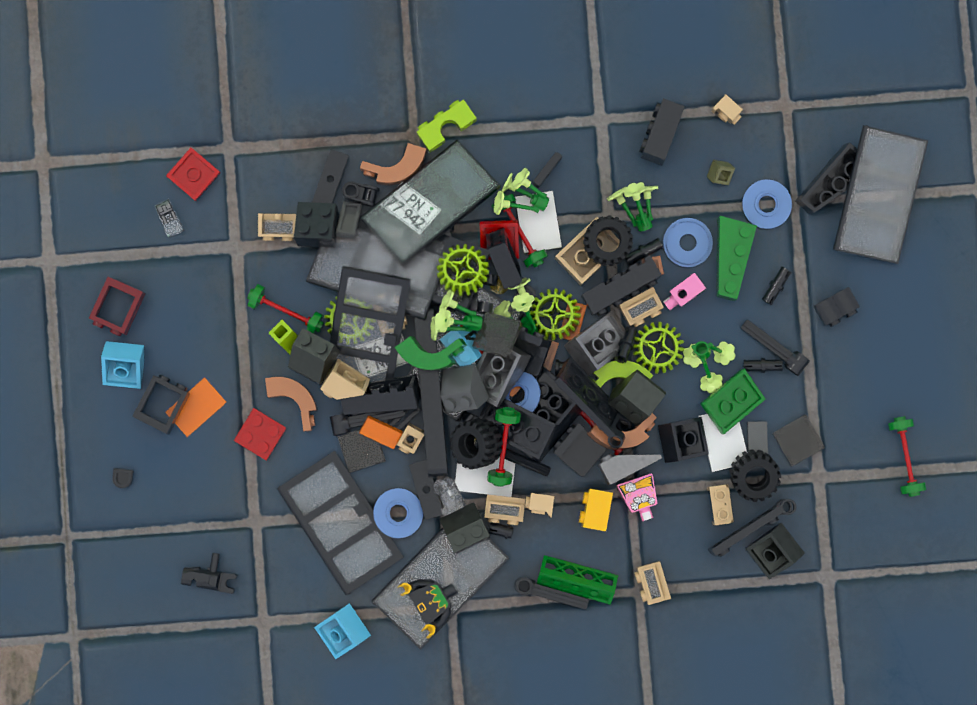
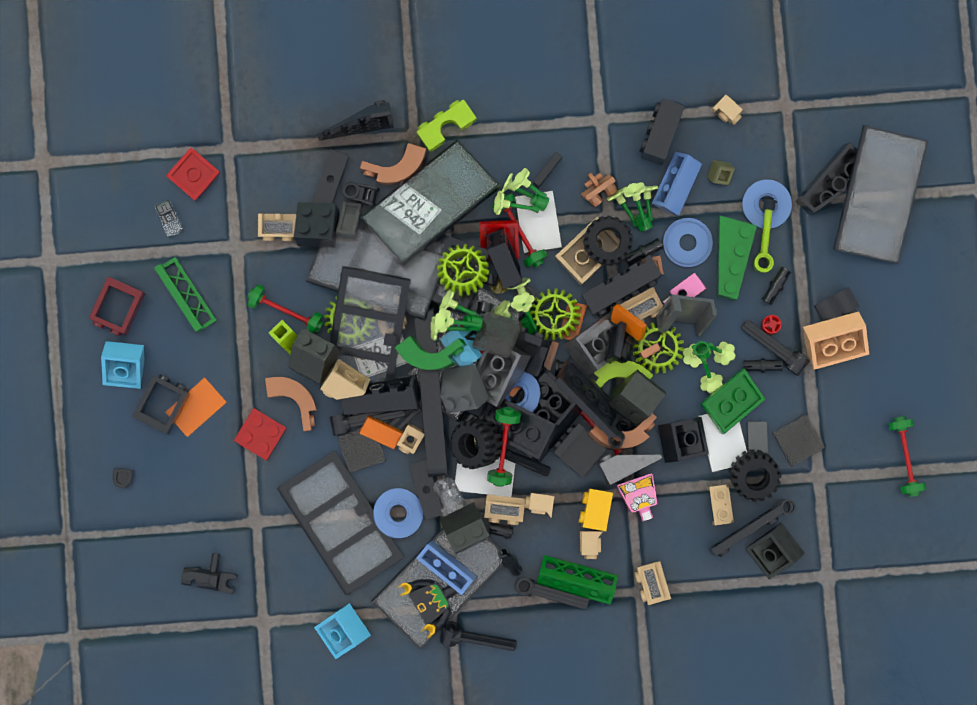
none -> green fence [154,257,217,333]
none -> black slope [317,100,394,141]
none -> medium blue brick [416,540,477,595]
none -> black axle [440,621,517,651]
none -> black pin [497,546,522,576]
none -> tan window [580,531,603,559]
none -> nougat hips [581,173,617,207]
none -> black tile [604,322,627,364]
none -> orange tile [611,304,647,341]
none -> nougat tile [639,343,660,360]
none -> medium blue brick [652,152,702,216]
none -> dark grey panel [656,294,717,337]
none -> lime piece [752,199,777,273]
none -> red wheel [761,315,782,335]
none -> light nougat brick [803,311,869,370]

